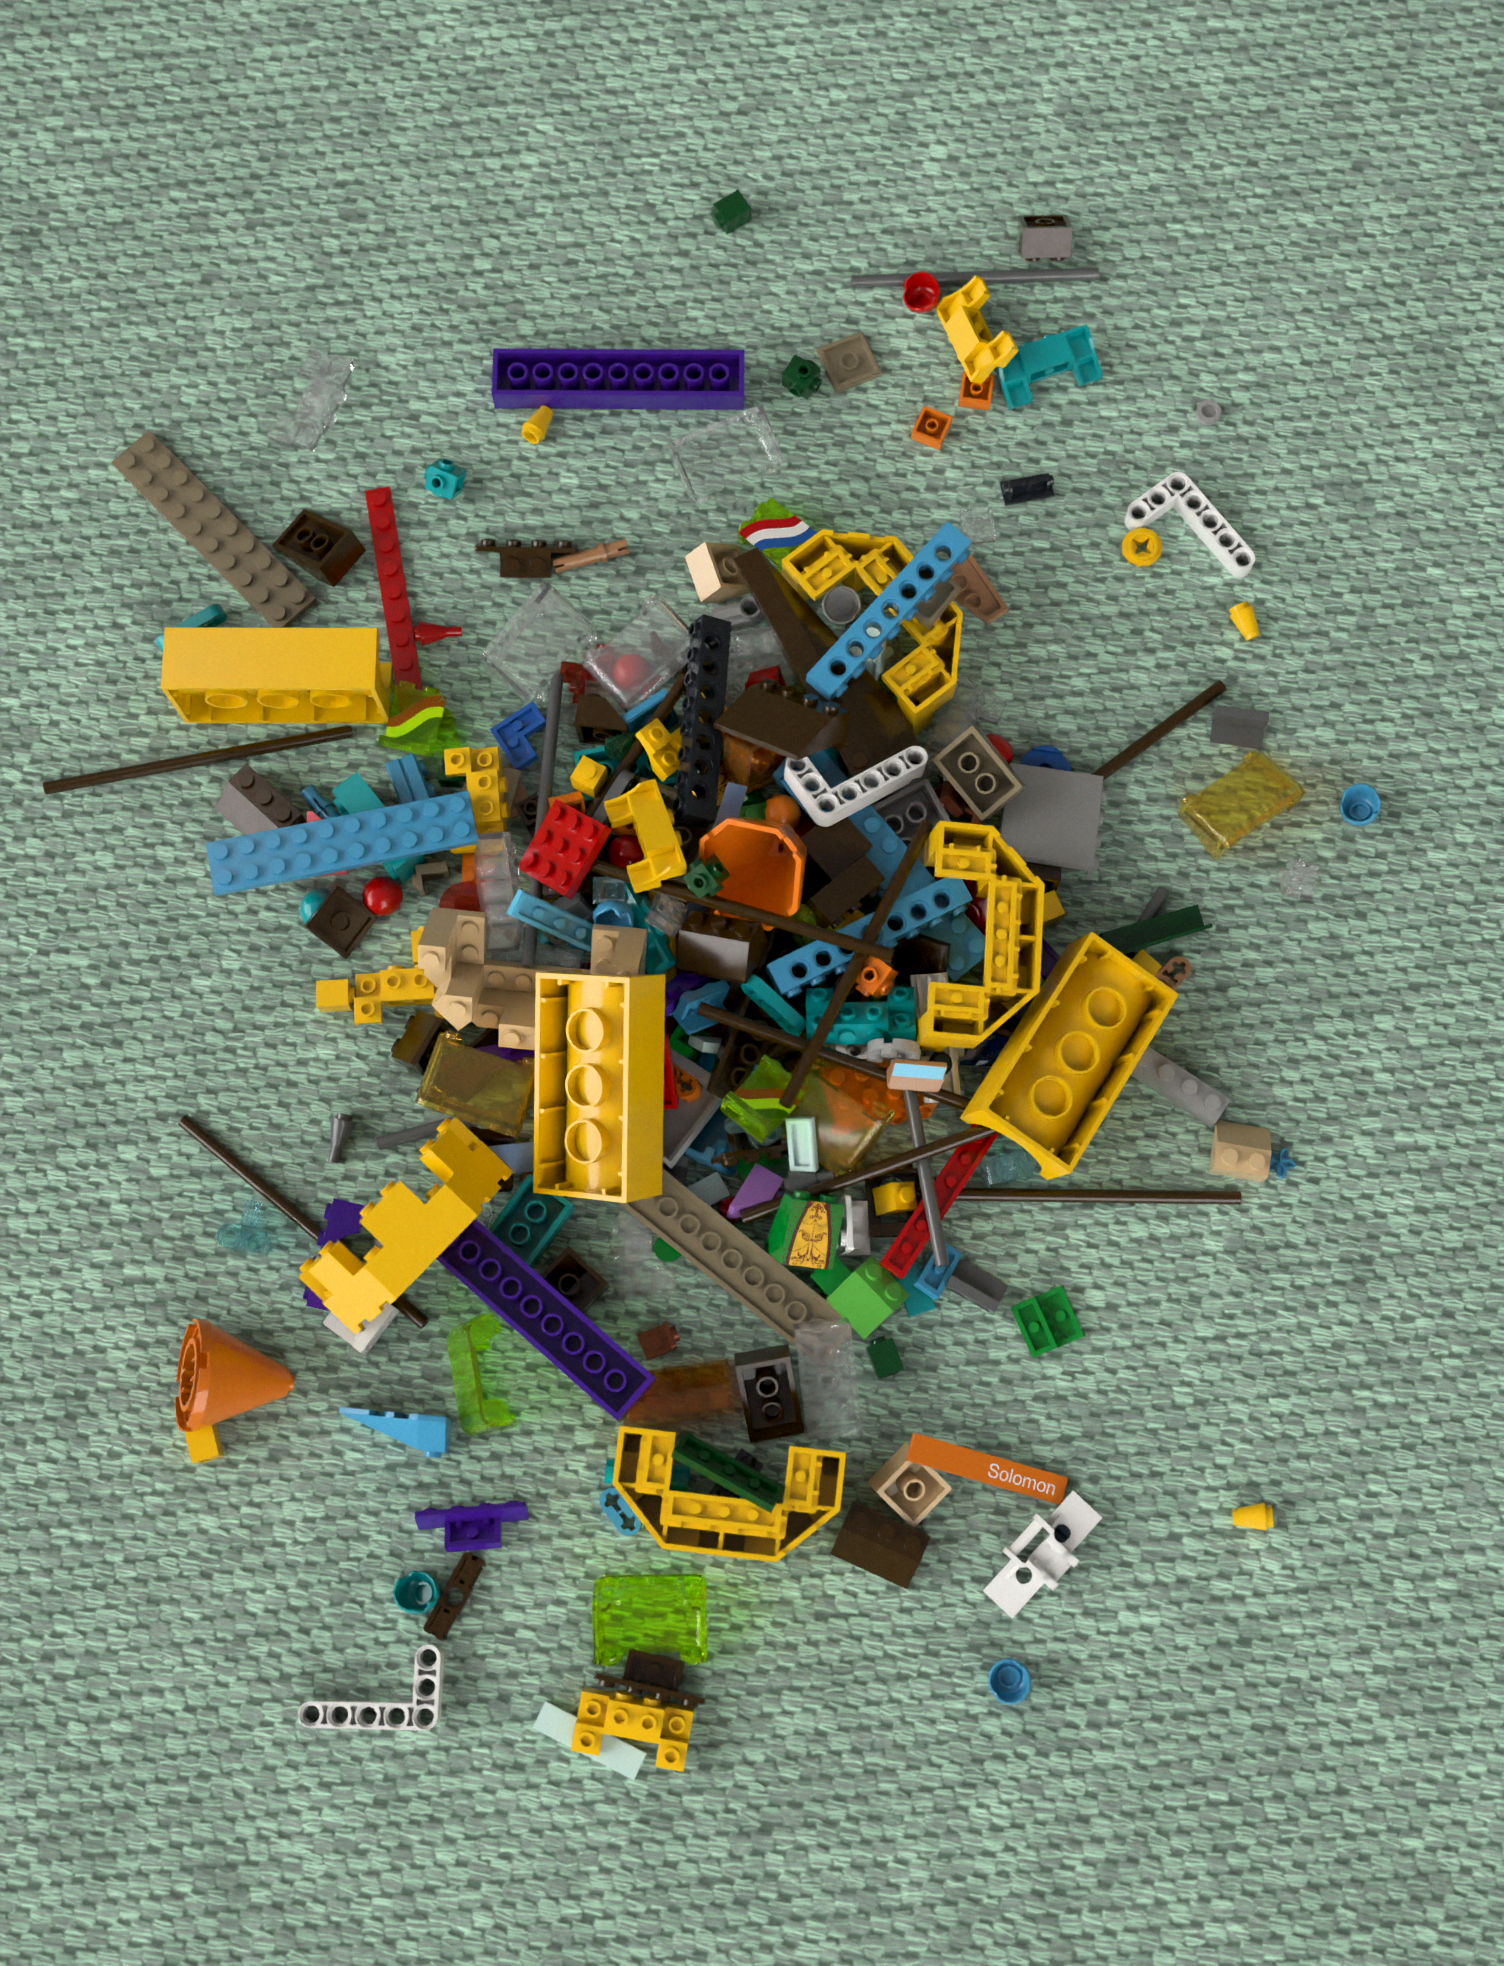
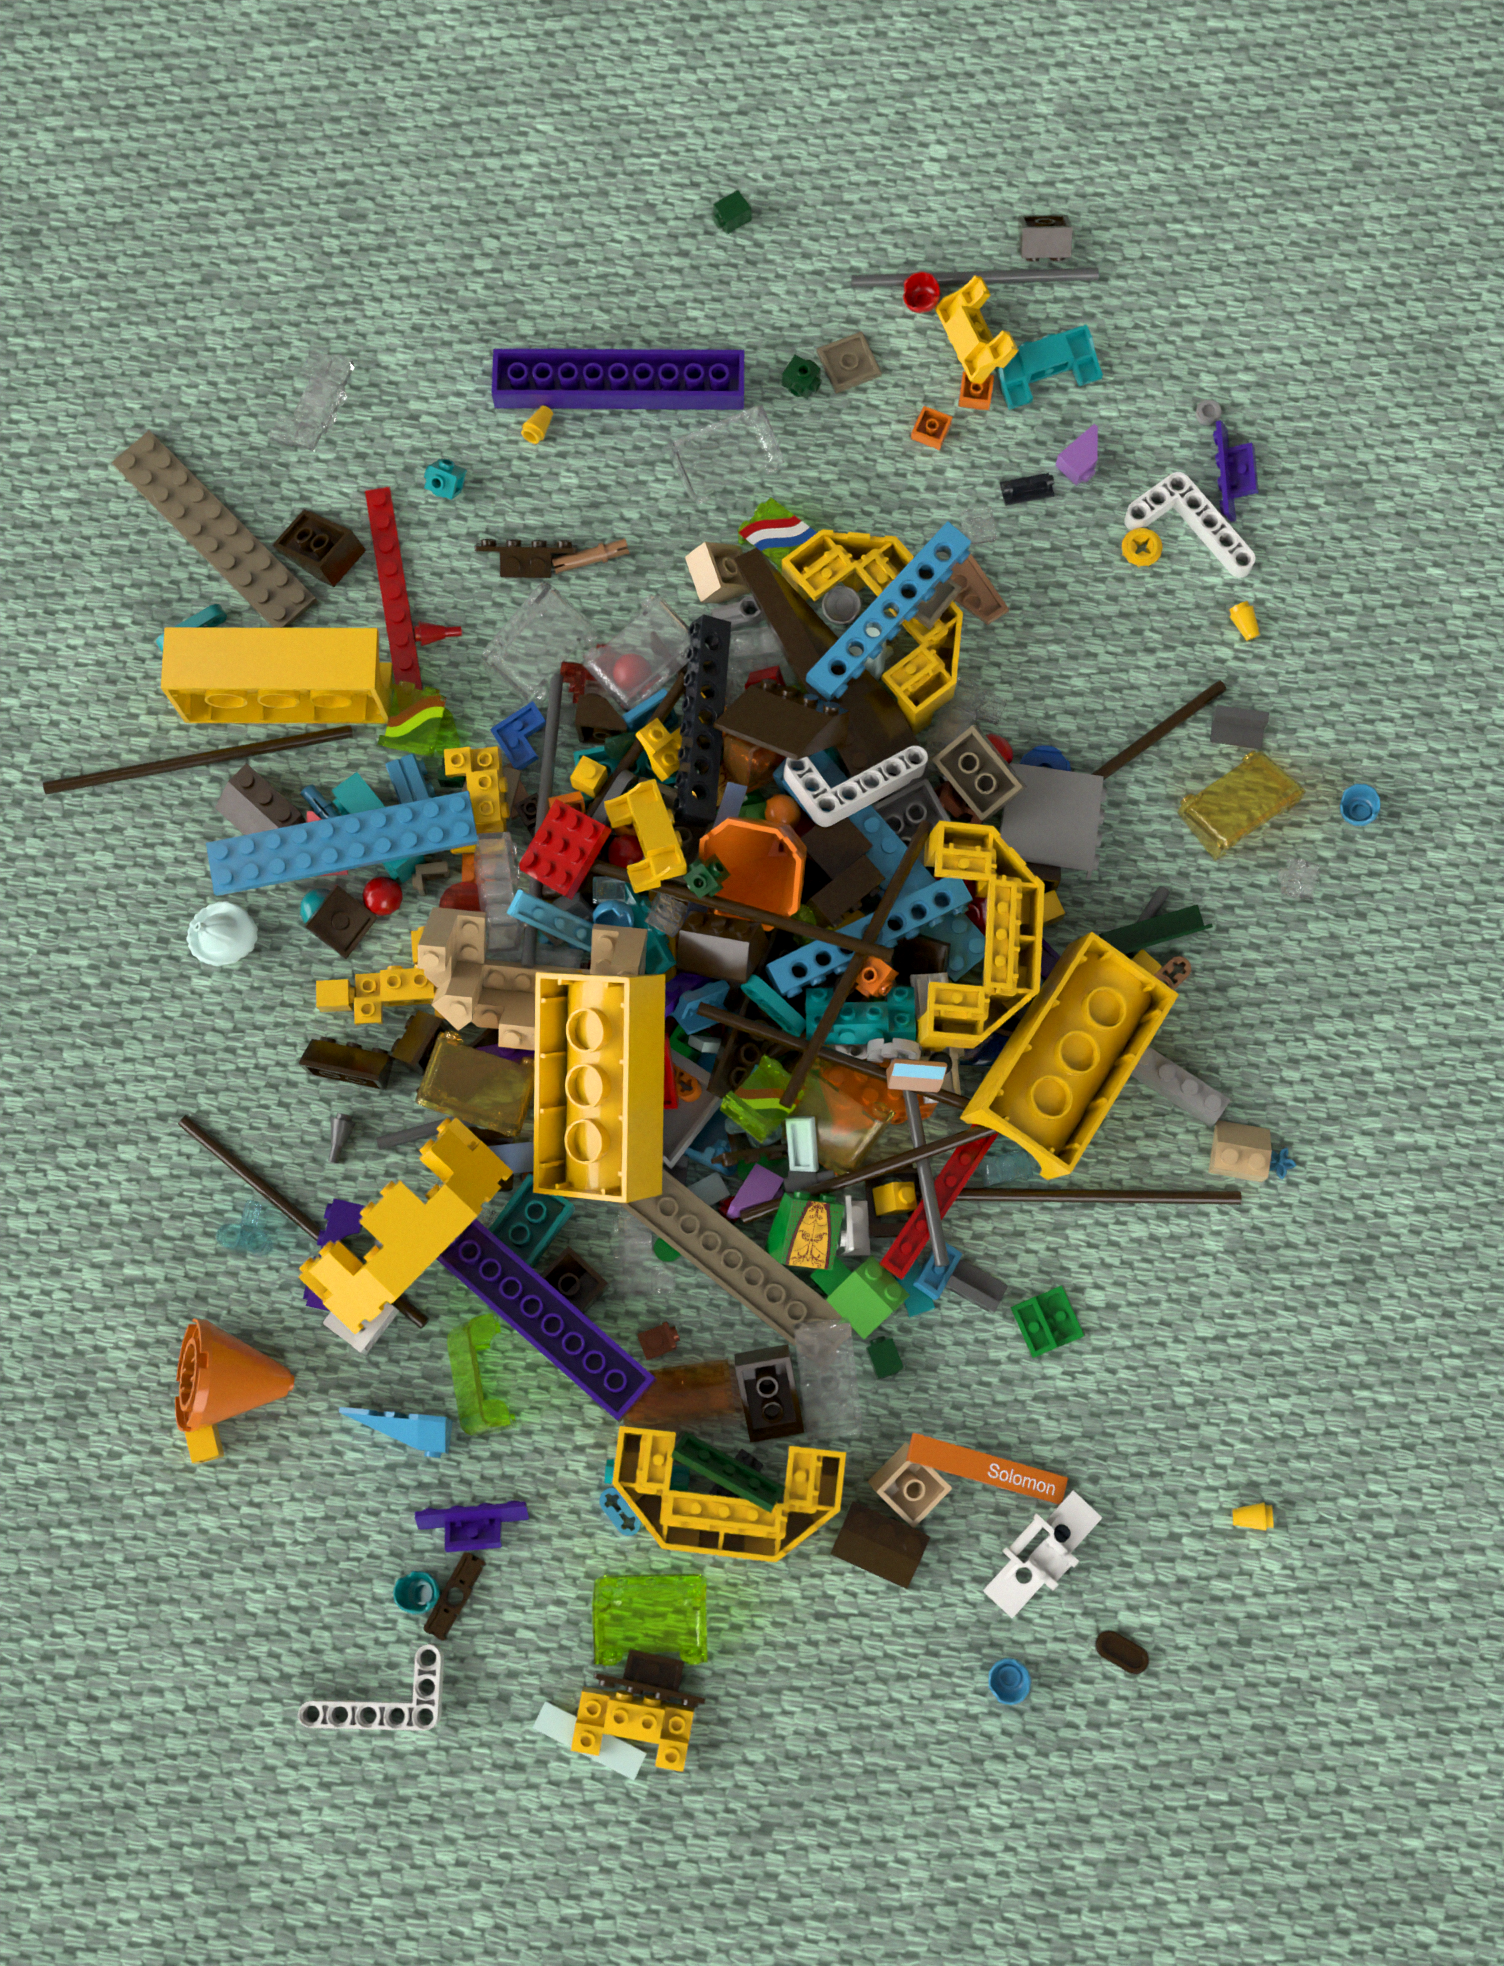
none -> light aqua piece [187,901,258,966]
none -> dark brown slope [299,1037,394,1091]
none -> medium lavender slope [1055,424,1098,486]
none -> dark brown tile [1095,1630,1149,1674]
none -> dark purple bracket [1213,420,1259,522]

